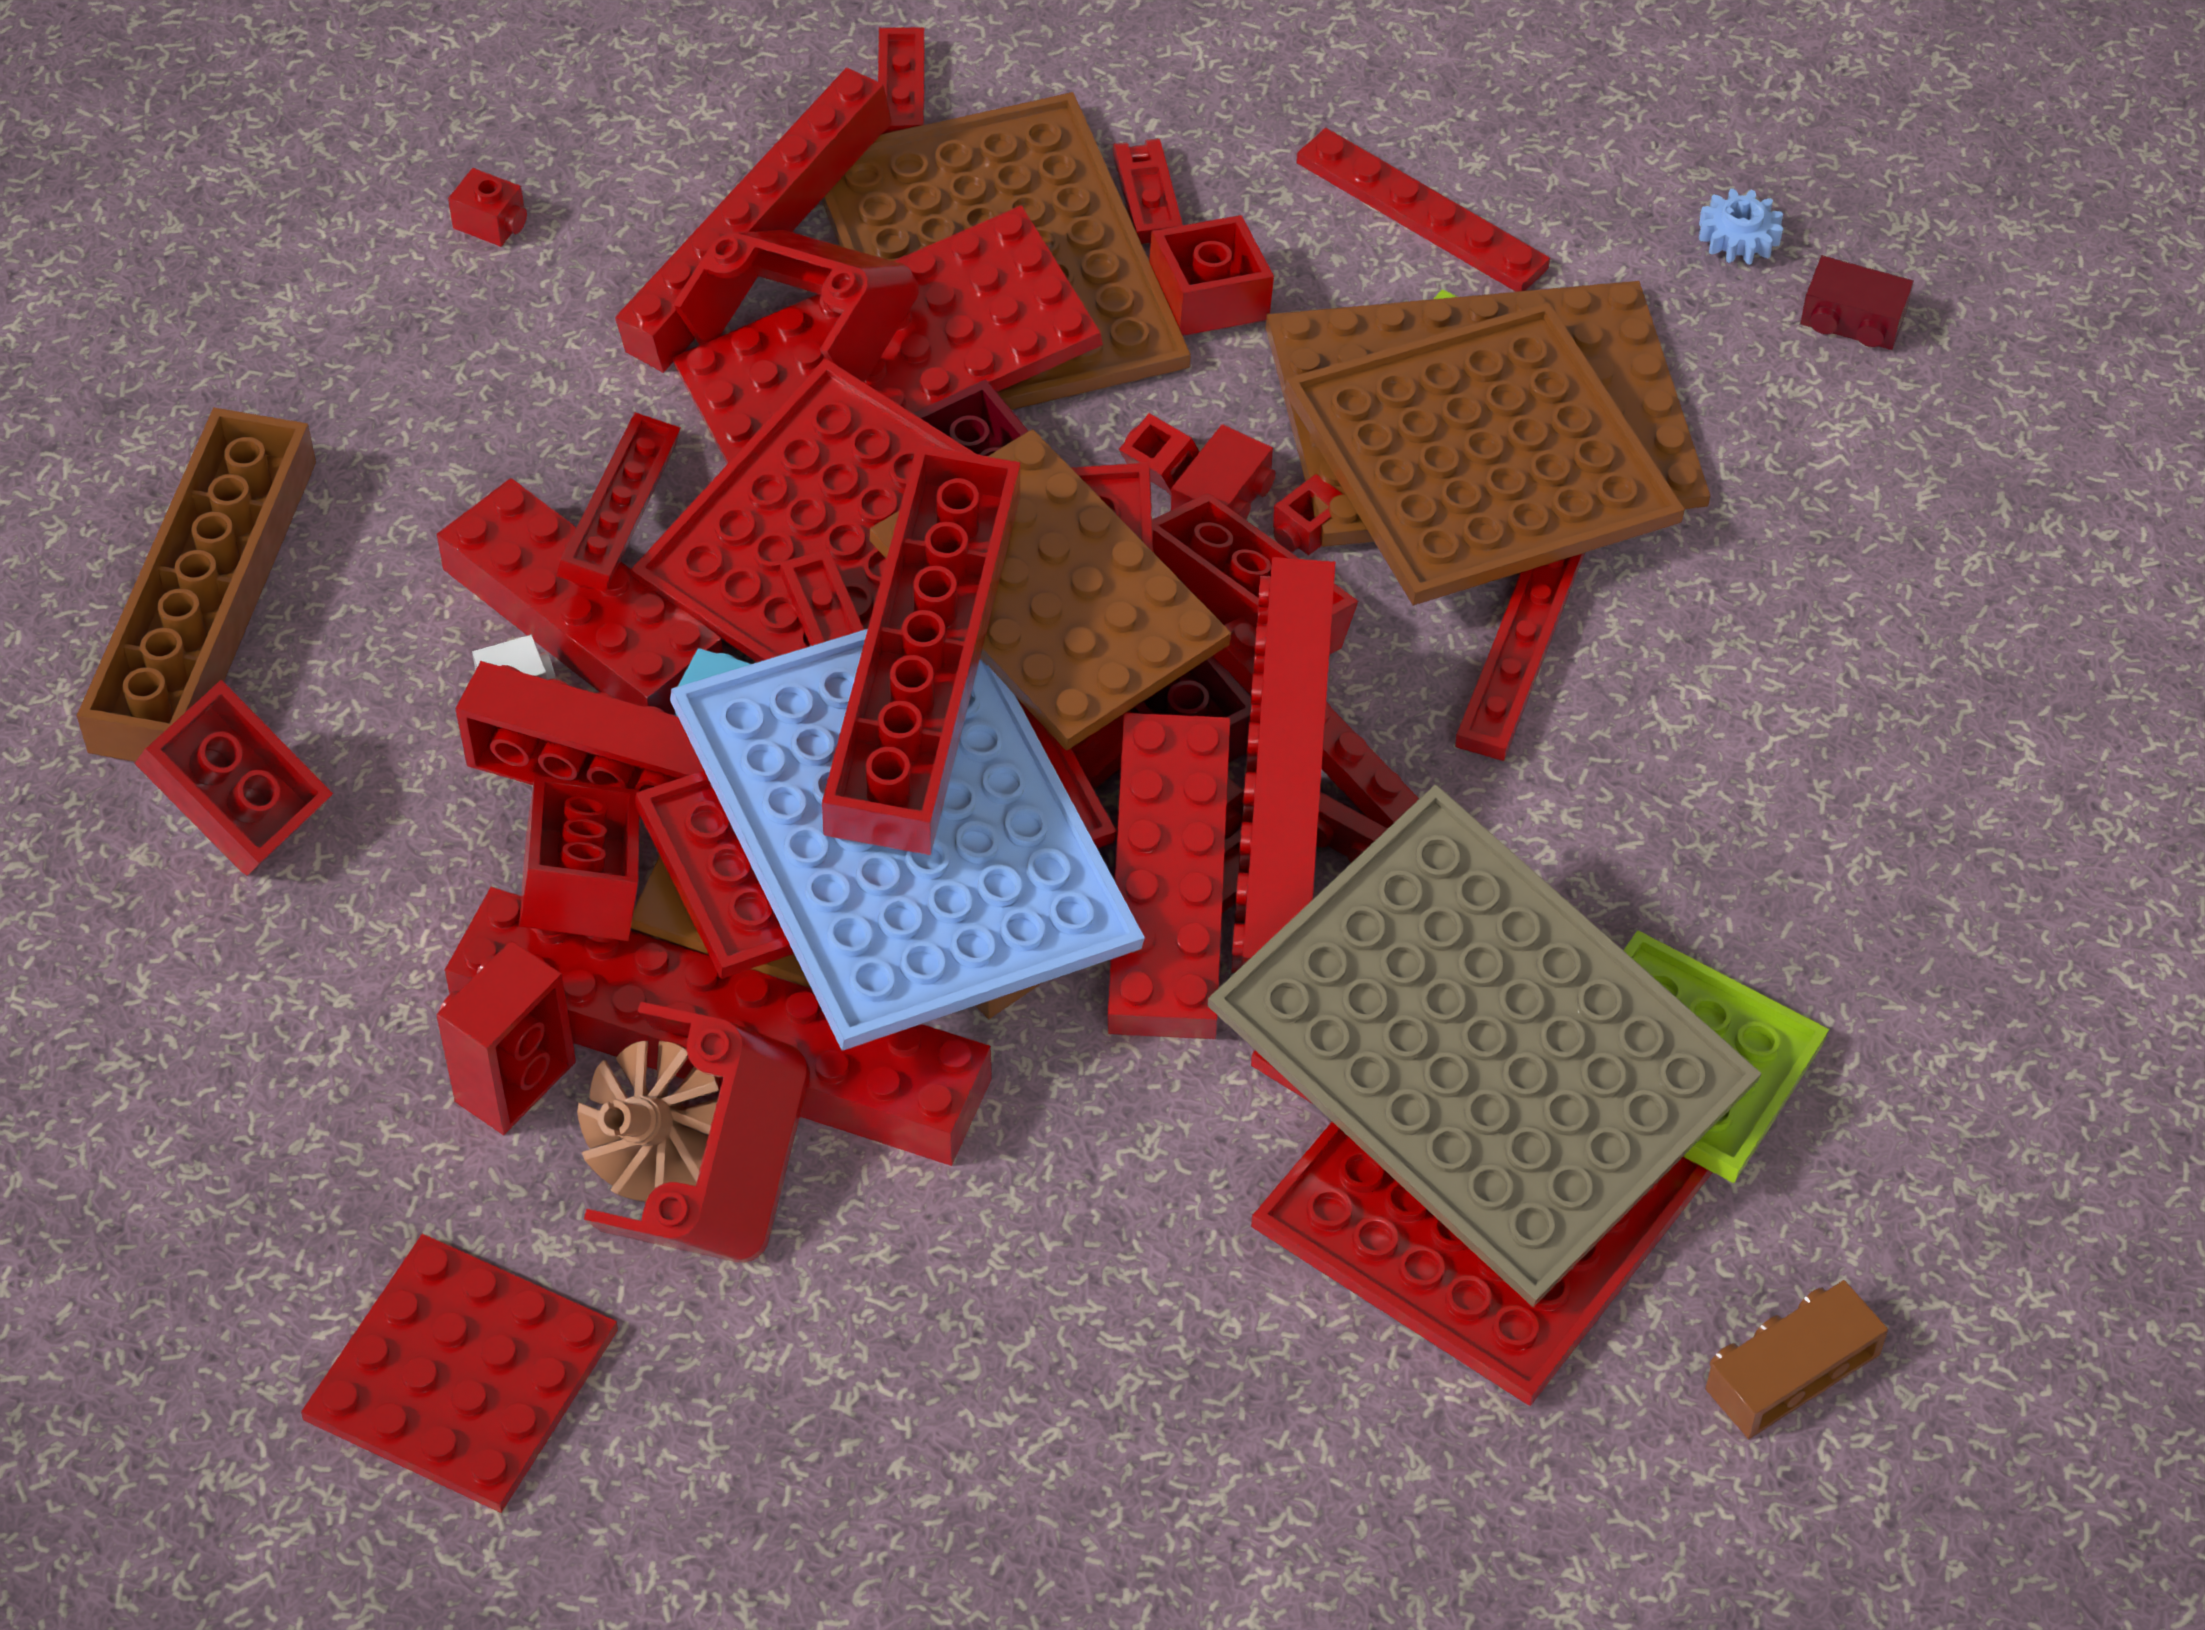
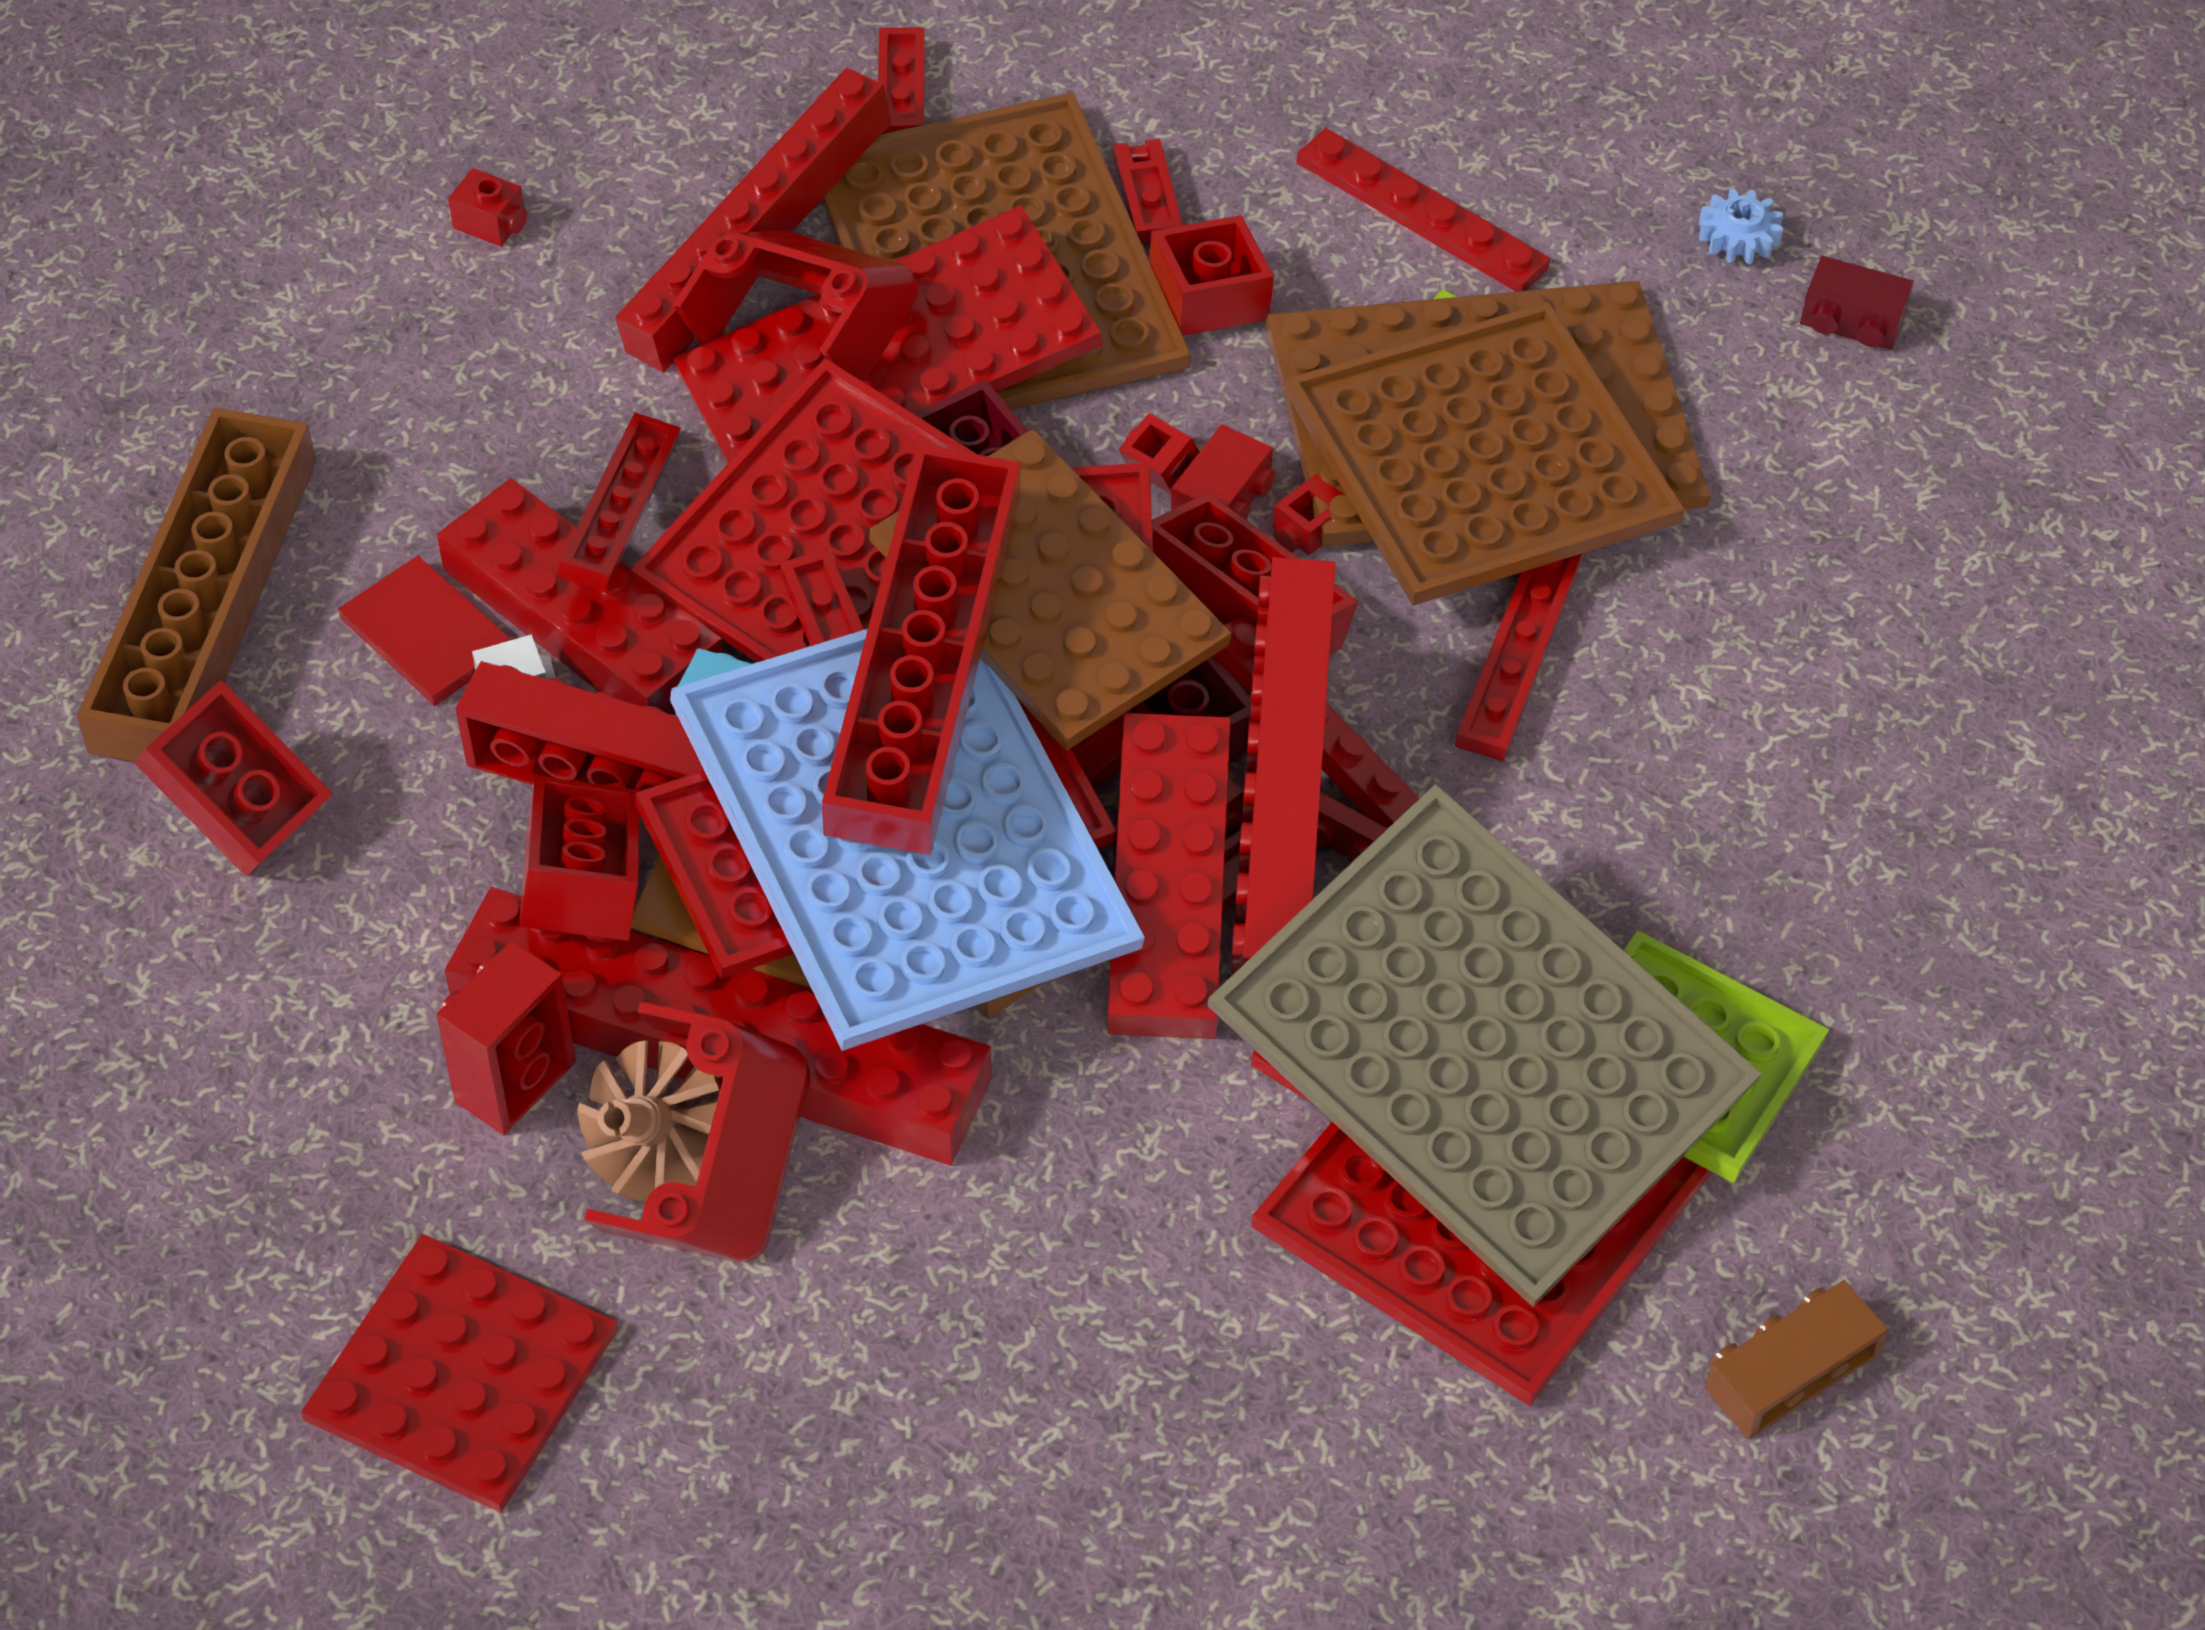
none -> red tile [338,555,511,706]

